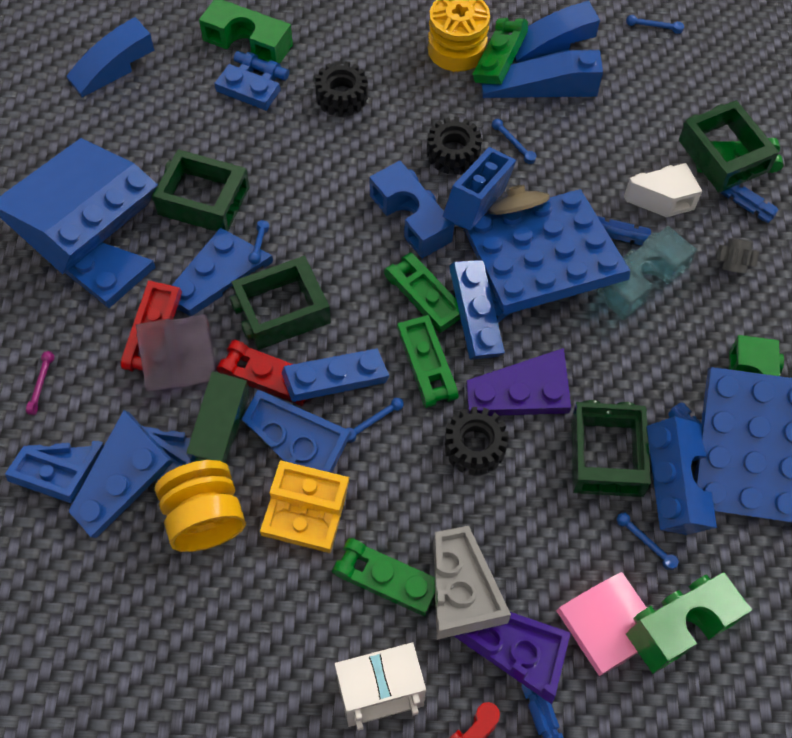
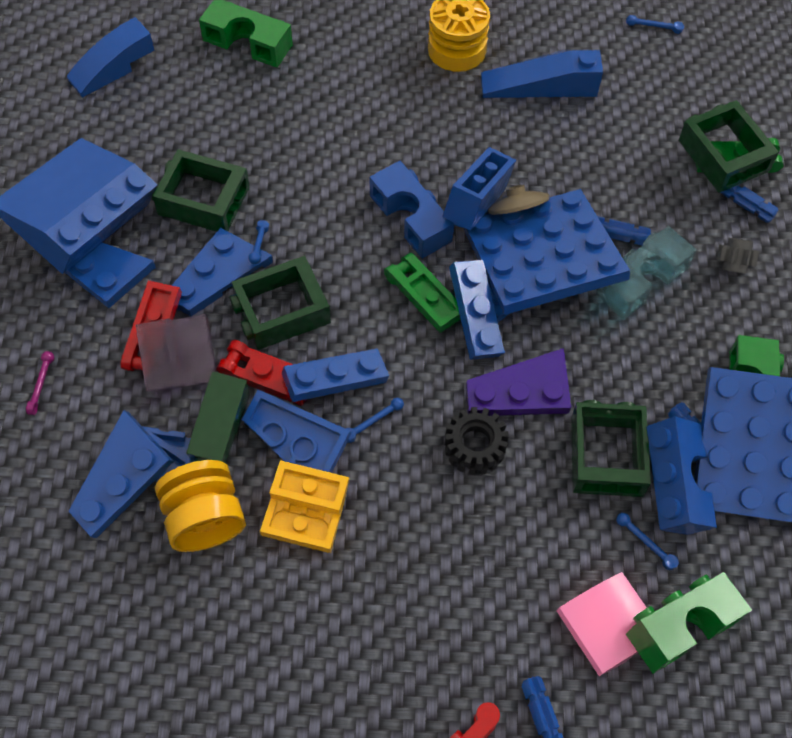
blue wing [5,441,104,504] -> none
blue plate [214,51,289,111] -> none
black tyre [315,61,368,117] -> none
green plate [332,538,435,617] -> none
white container [335,642,426,731] -> none
green plate [397,315,459,408] -> none
black tyre [427,117,482,175] -> none
light grey wing [433,526,511,640] -> none
dark purple wing [454,612,571,704] -> none
green plate [472,18,528,85] -> none
blue hinge [492,119,536,164] -> none
blue slope [514,0,600,63] -> none
white slope [624,163,702,217] -> none

